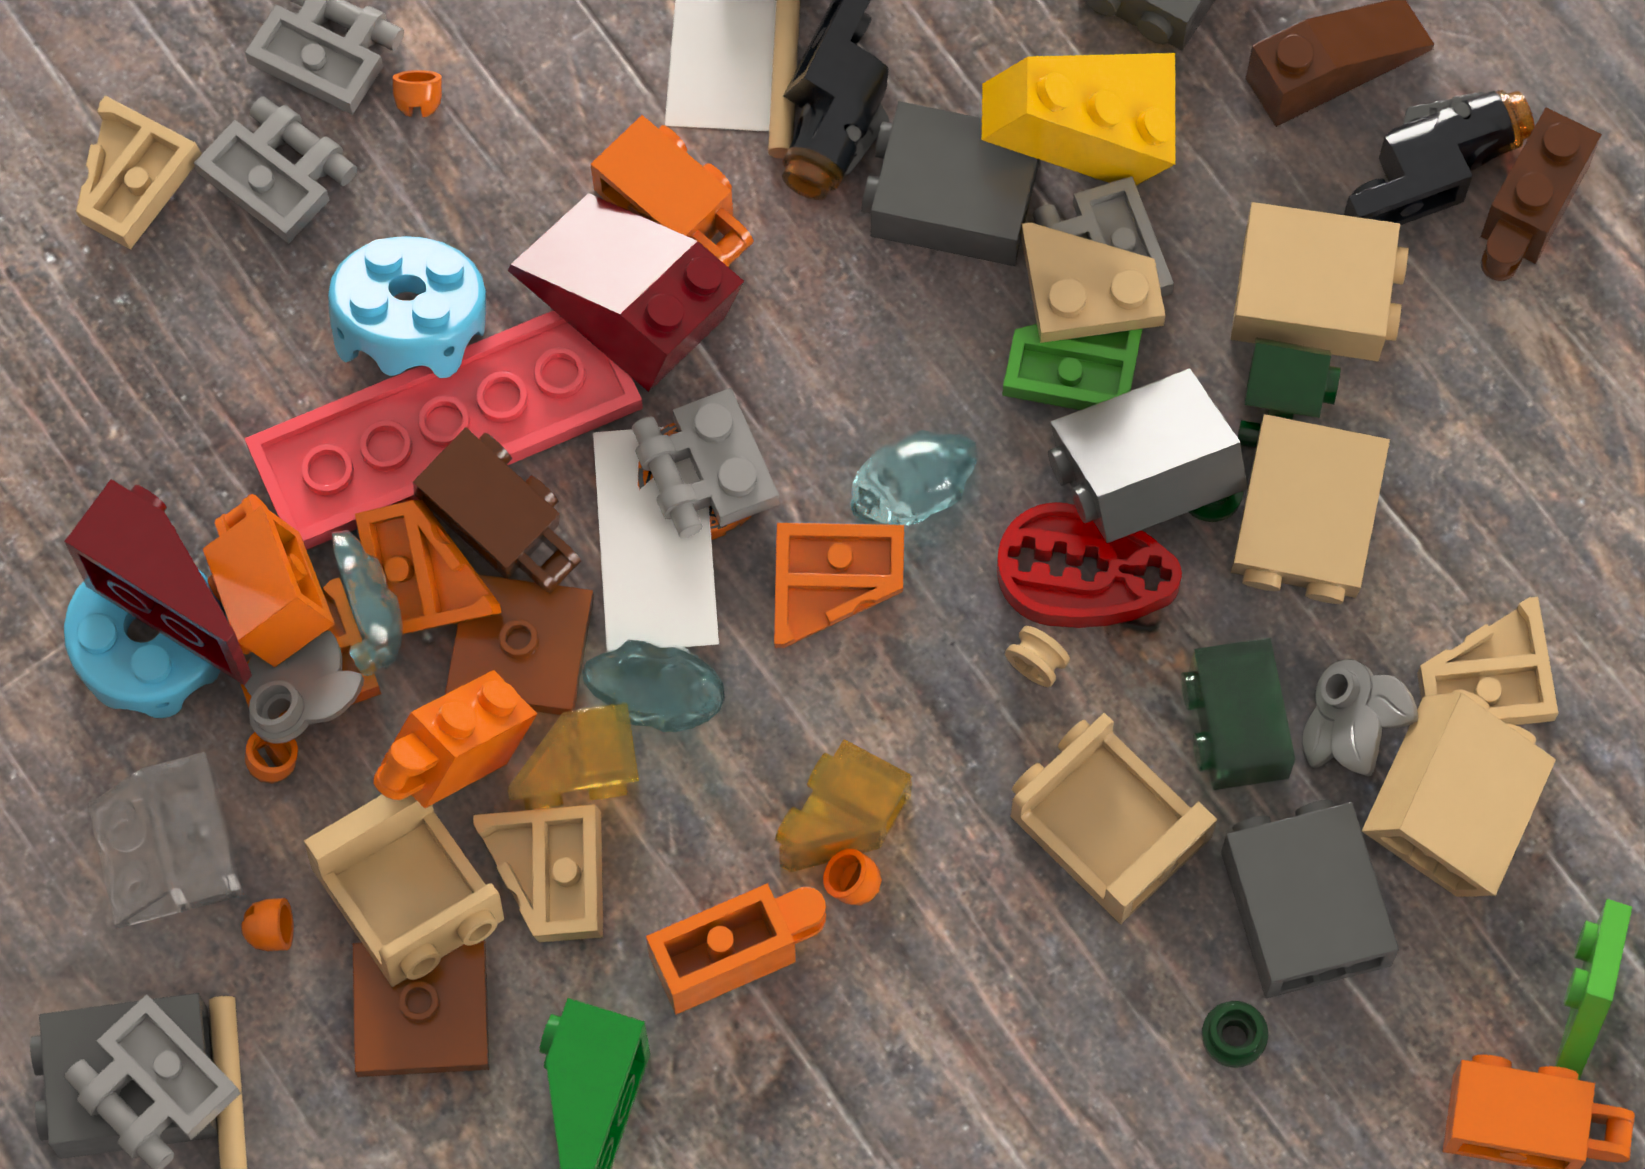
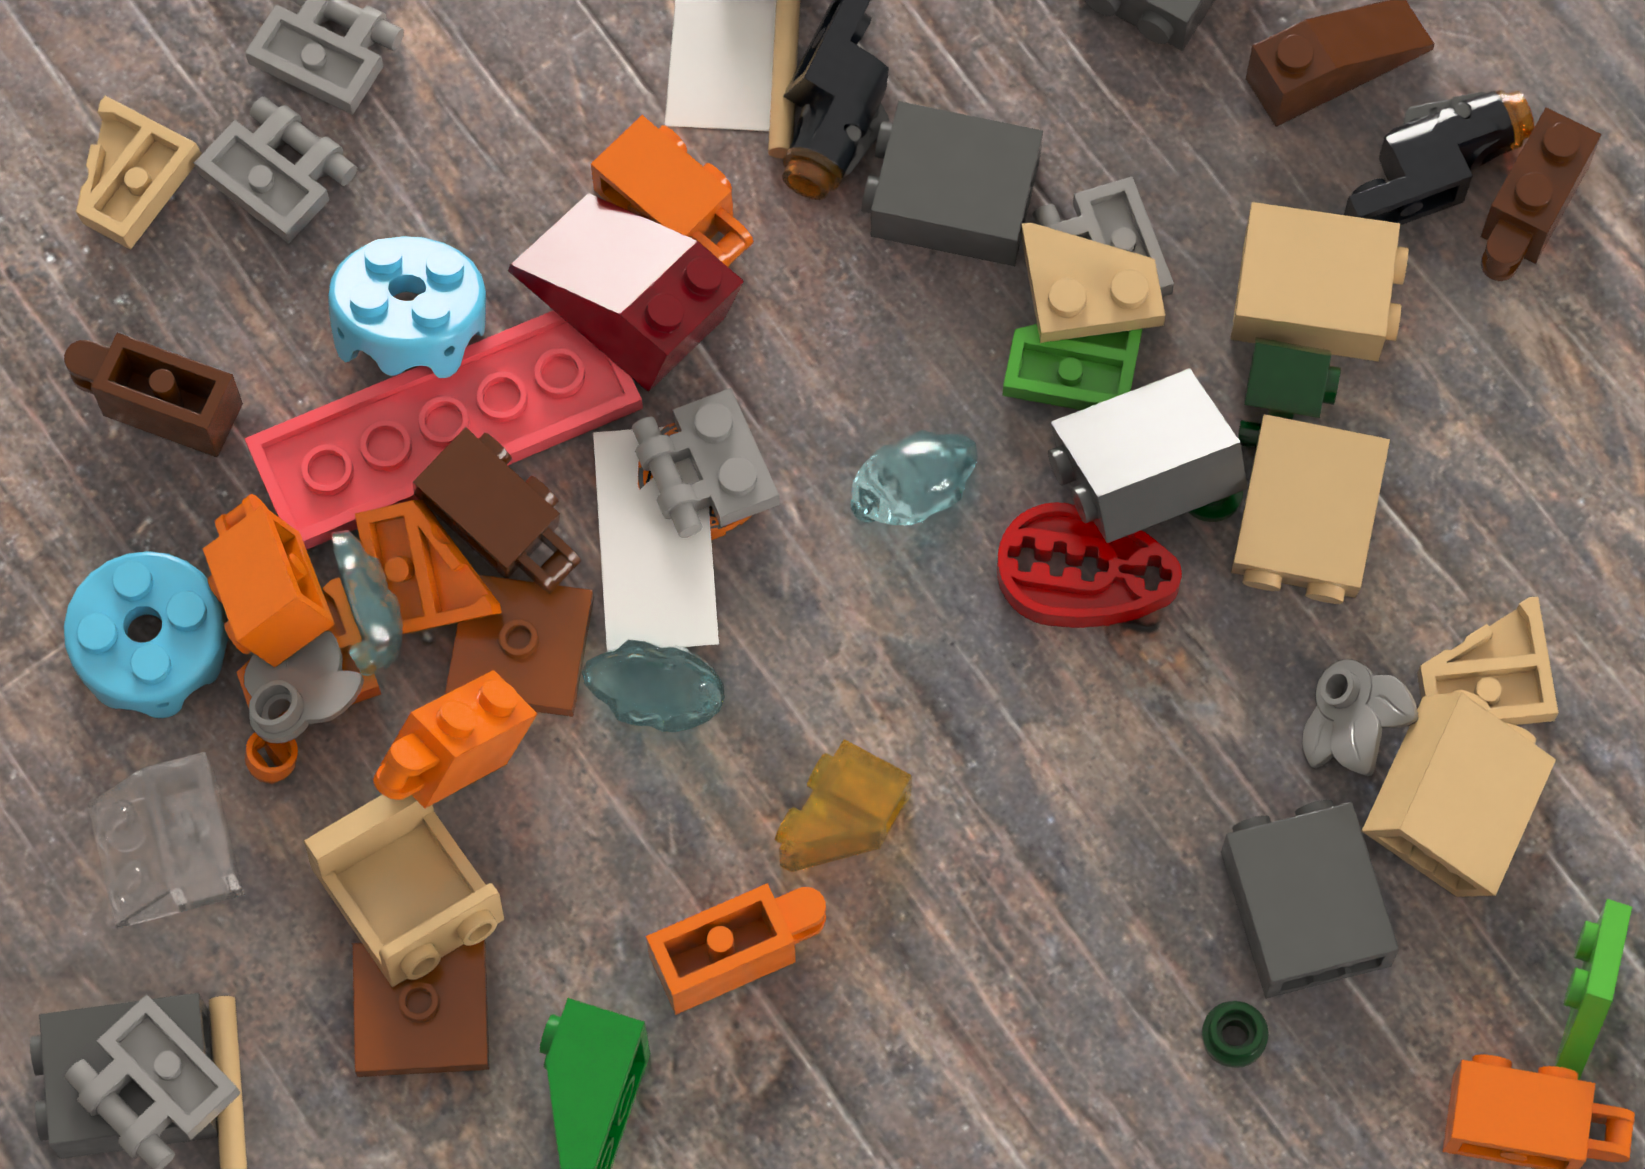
dark red slope [64,479,252,685] -> none
orange hinge [241,898,294,952] -> none
orange hinge [393,70,442,118] -> none
tan wing [473,804,603,943] -> none
clear yellow slope [508,702,639,810] -> none
orange wing [774,523,904,648] -> none
orange hinge [823,849,882,906] -> none
yellow wedge [981,53,1175,186] -> none
tan bush [1005,626,1070,687] -> none
tan panel [1010,713,1217,925] -> none
clear green brick [1181,637,1296,790] -> none
none -> reddish brown brick [64,332,243,458]

